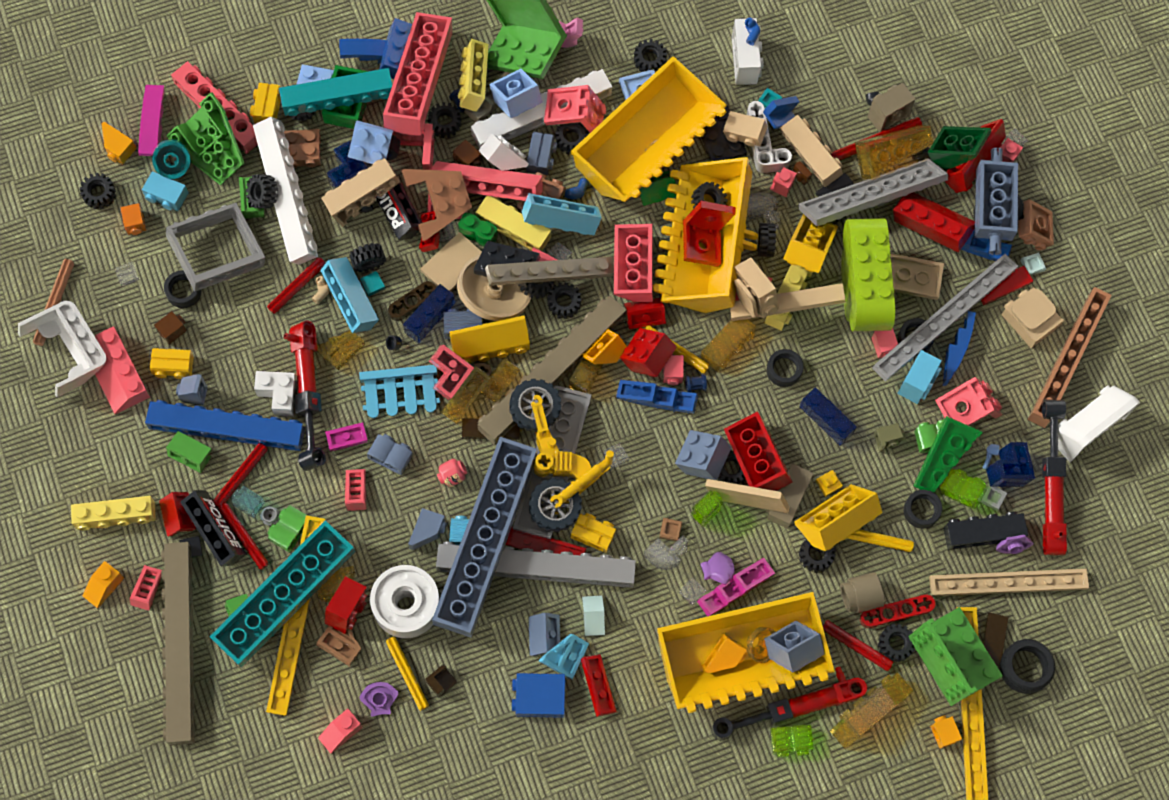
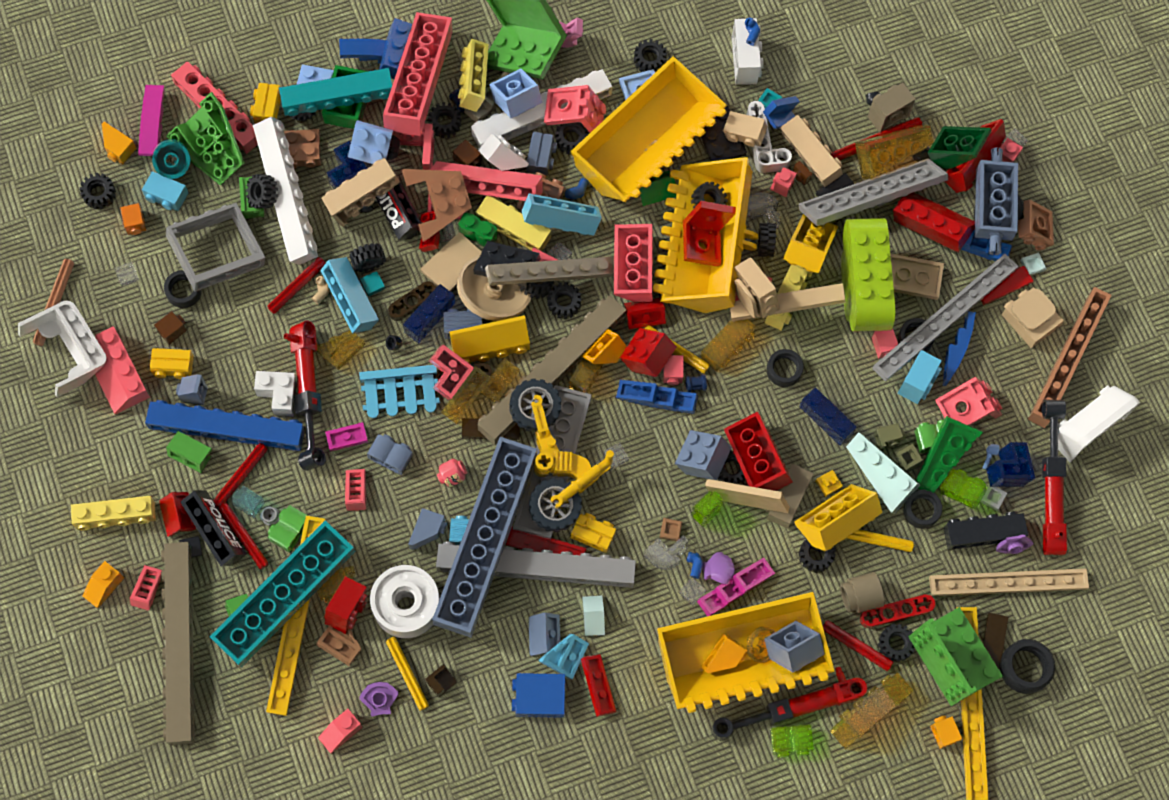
none -> blue arm [687,552,703,579]
none -> light aqua wedge [846,433,920,514]
none -> olive brick [894,443,922,470]

